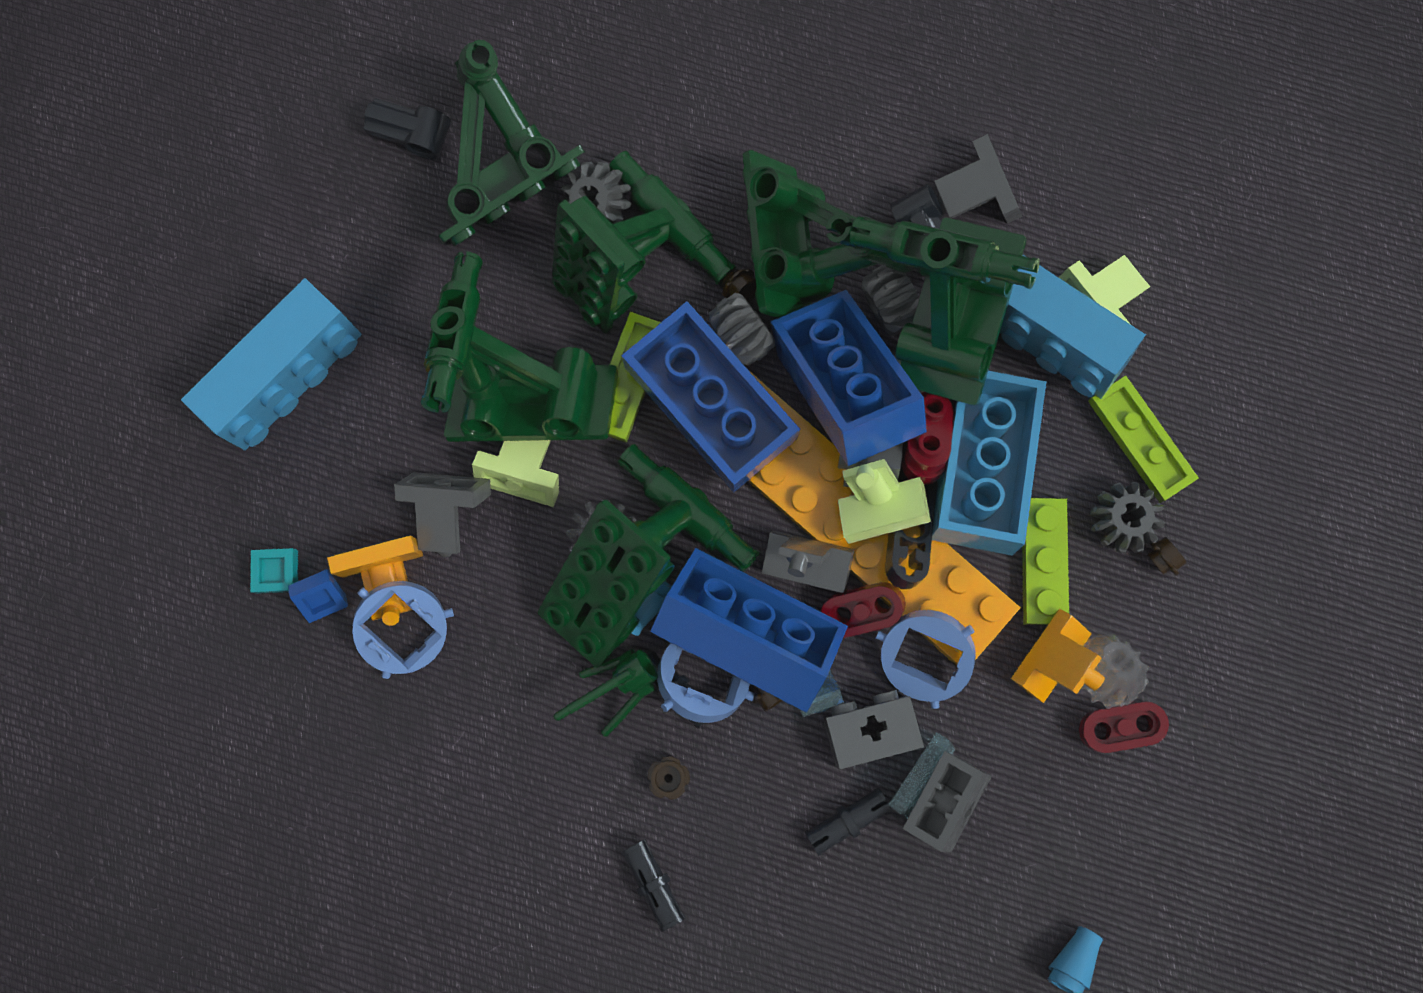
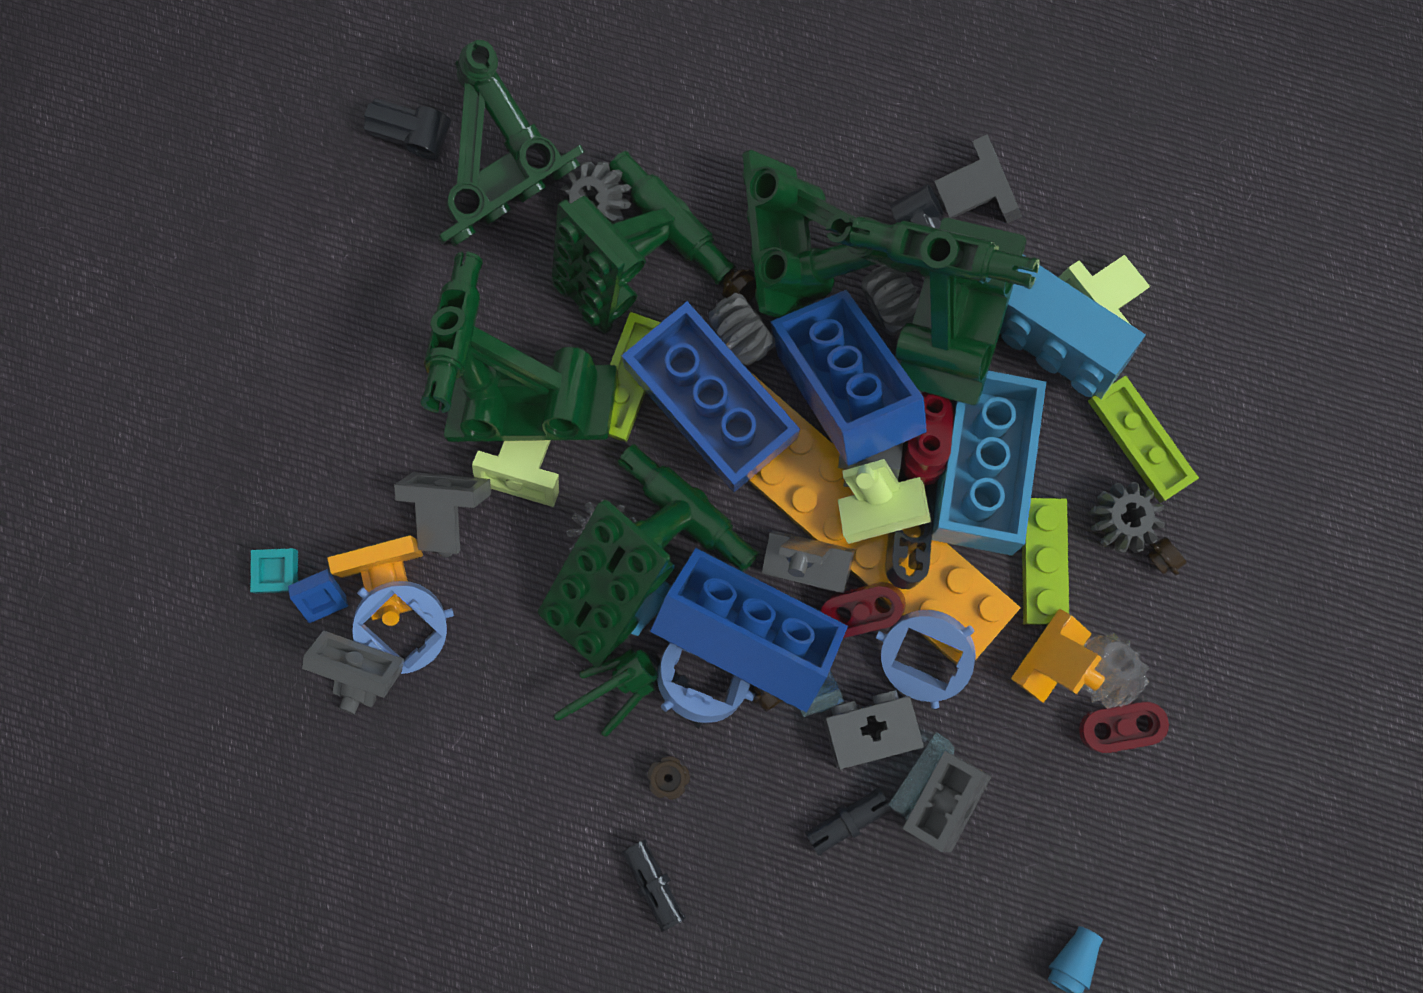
dark azure brick [181,278,362,450] -> none
none -> dark grey piece [302,630,404,715]

